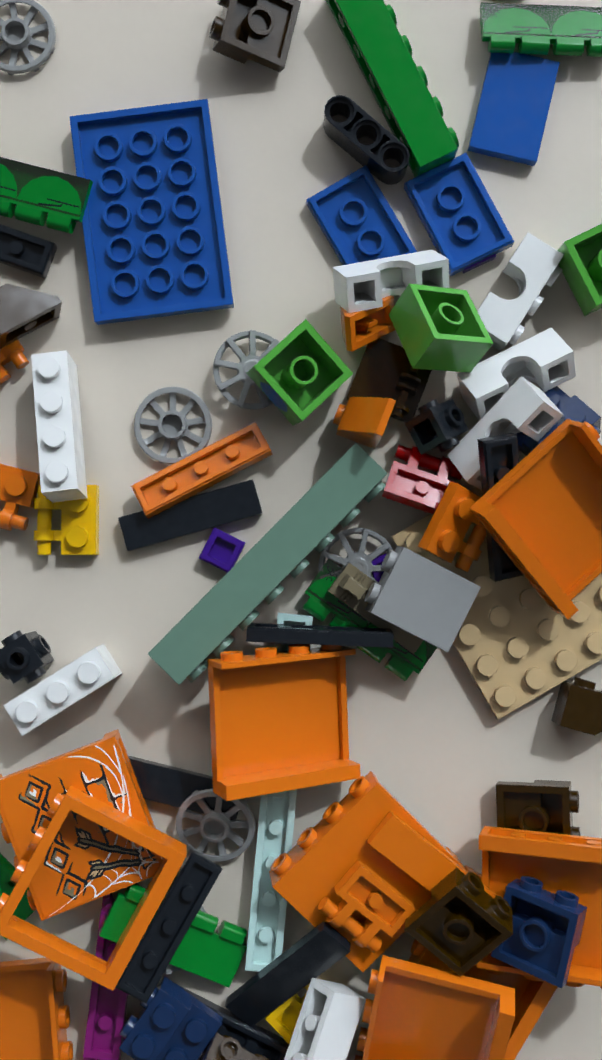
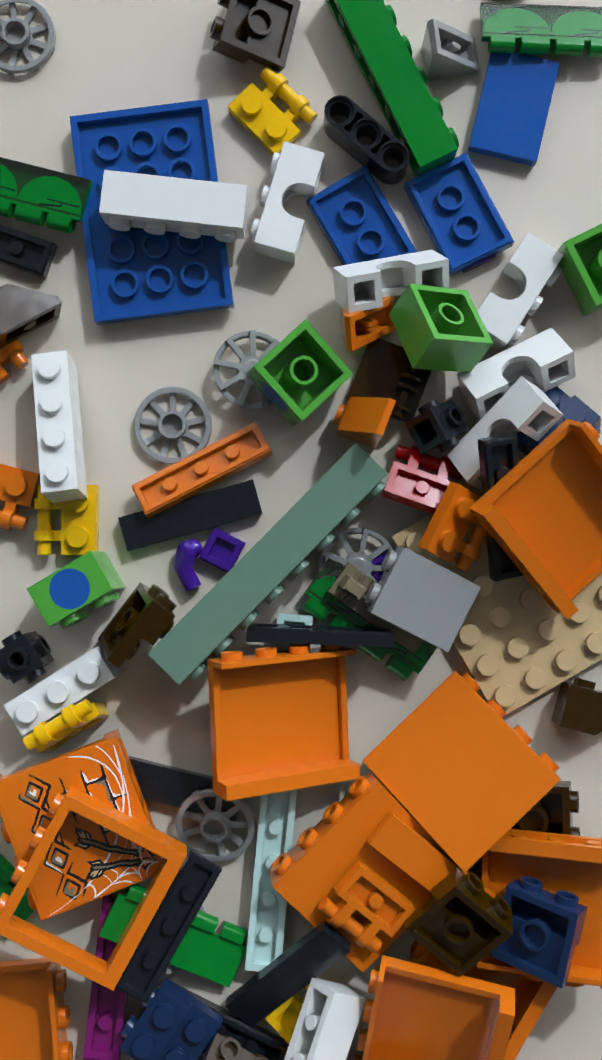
none -> yellow plate [23,699,110,753]
none -> bright green brick [27,551,126,628]
none -> dark brown plate [98,582,177,668]
none -> white brick [99,170,249,243]
none -> dark purple arm [173,539,203,593]
none -> yellow plate [228,66,318,156]
none -> white arch [250,141,325,264]
none -> orange panel [362,671,561,873]
none -> light grey slope [422,19,480,80]

